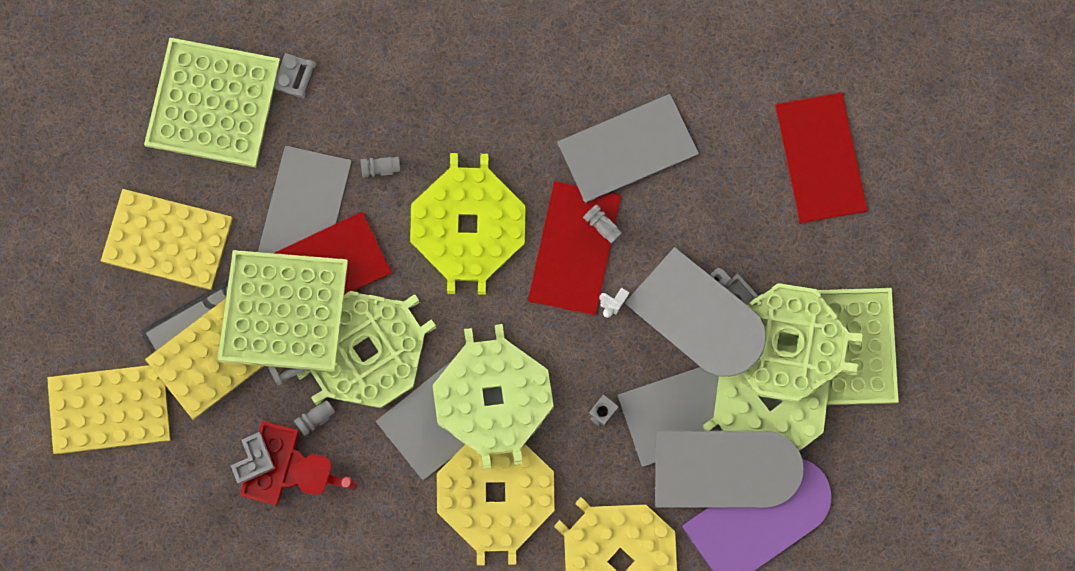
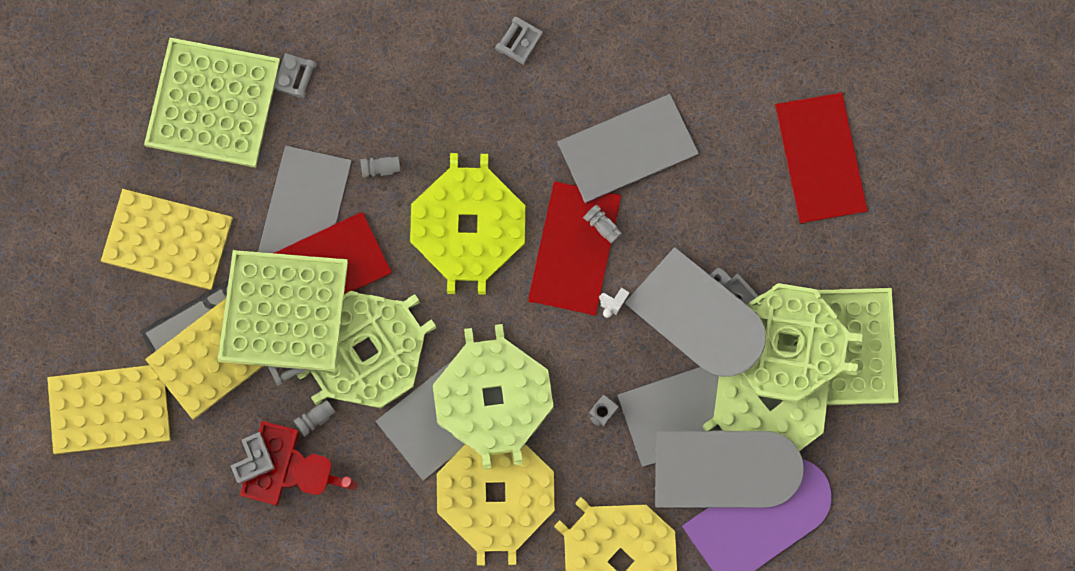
none -> light grey plate [495,17,543,65]

